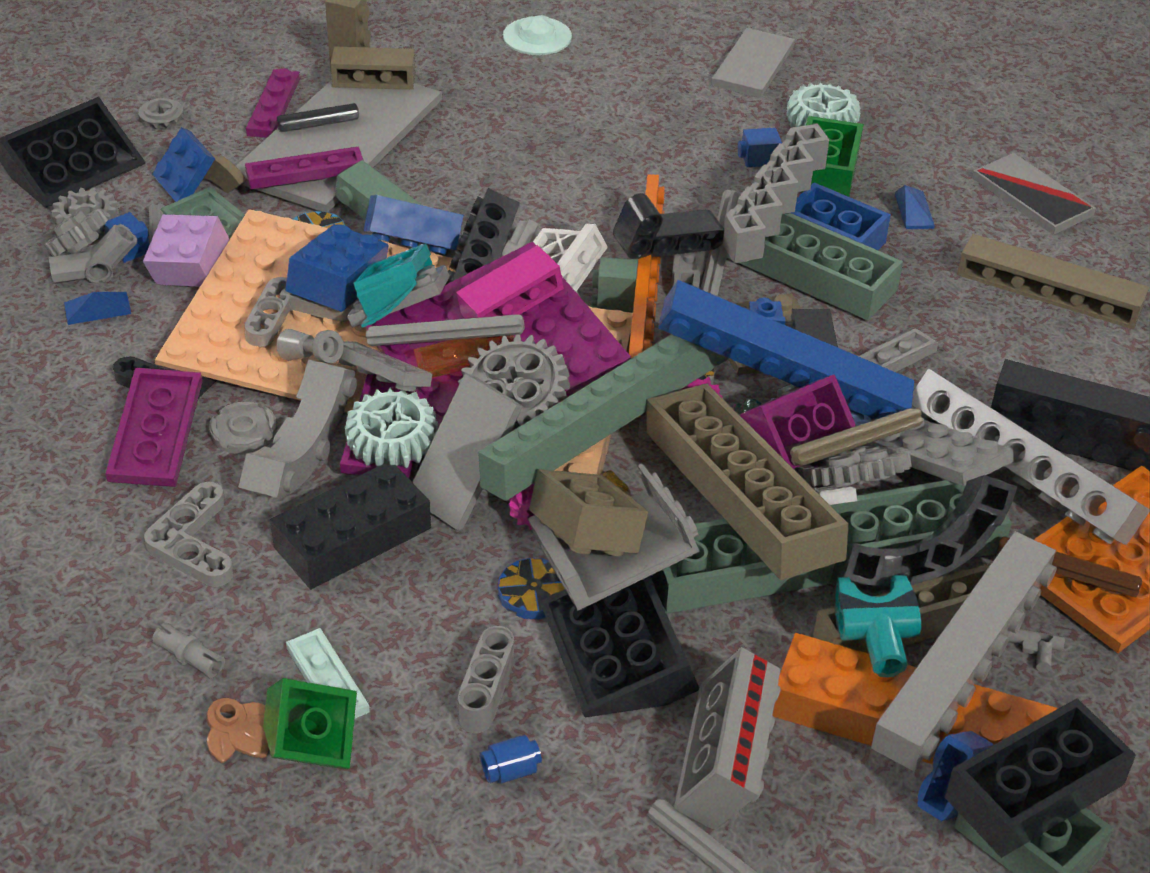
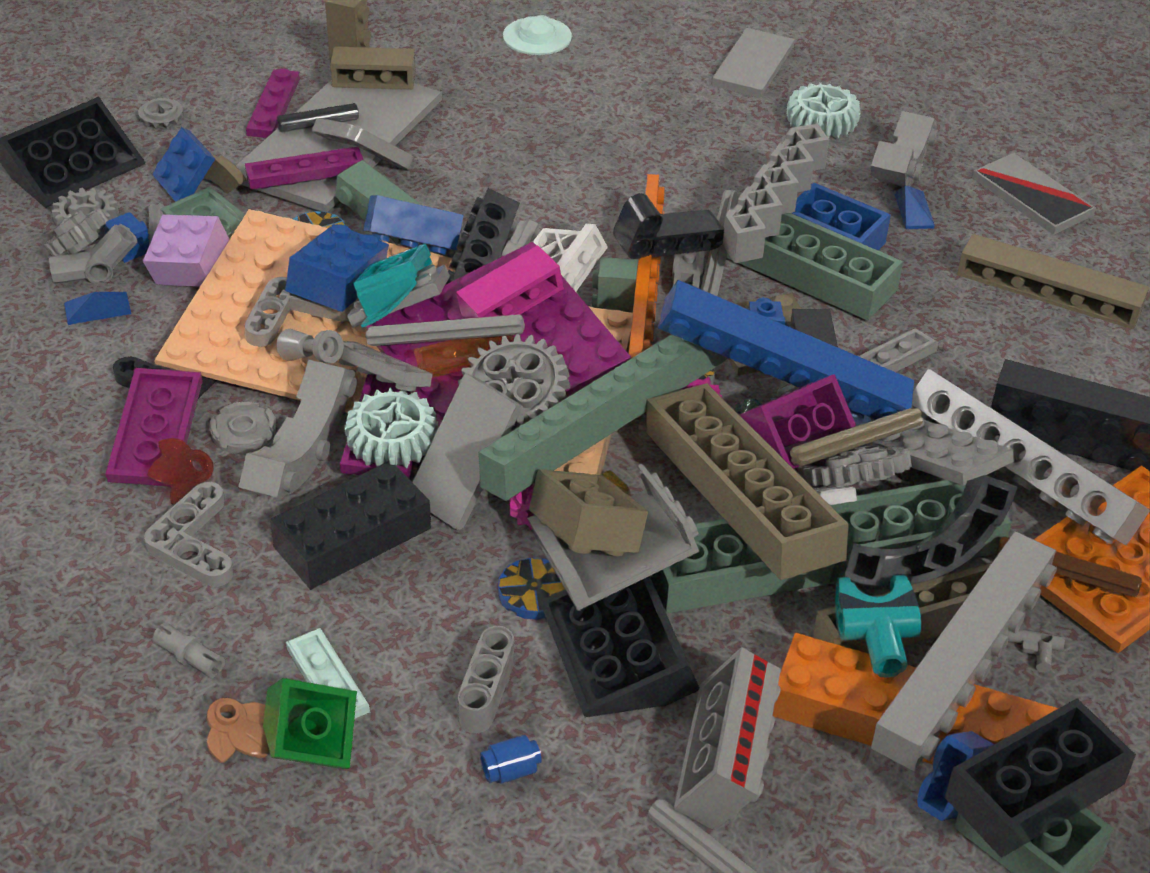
blue brick [738,128,782,167] -> none
green brick [802,116,864,197] -> none
none -> clear red plate [147,438,214,505]
none -> light grey beam [312,118,414,170]
none -> light grey brick [871,111,938,187]

